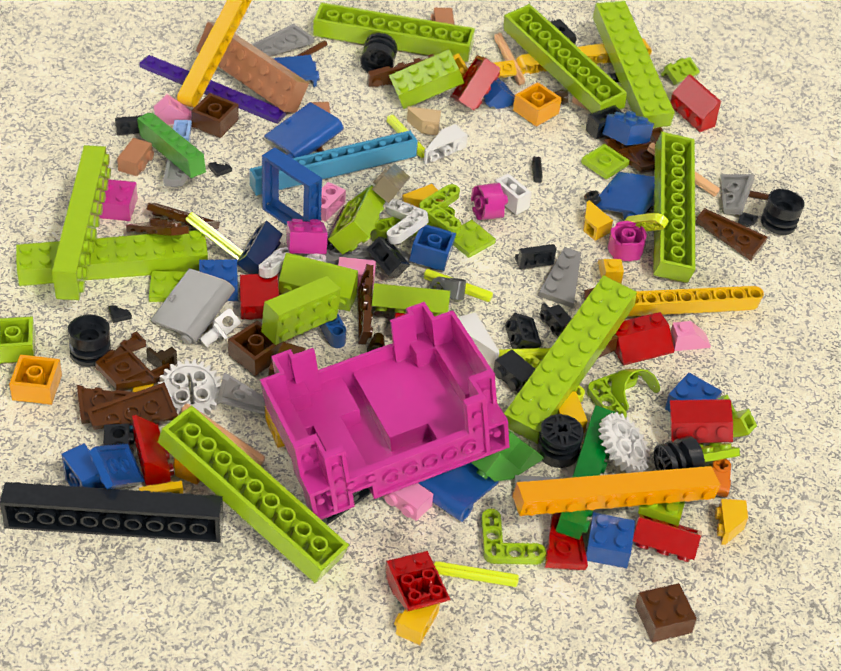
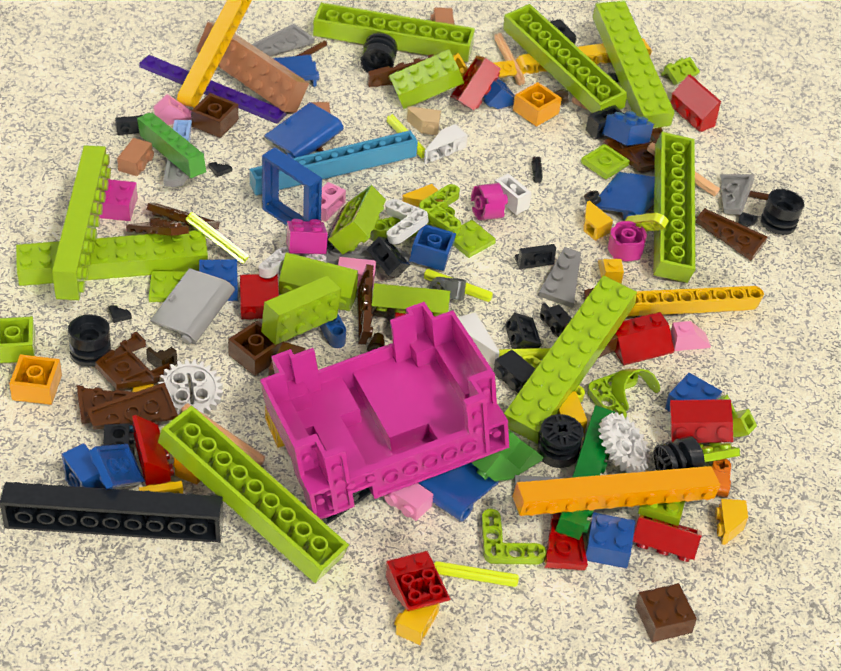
white bracket [200,308,241,347] -> none
light grey wing [217,373,265,415] -> none
dark blue brick [237,220,283,274] -> none
dark tan brick [372,163,410,203] -> none

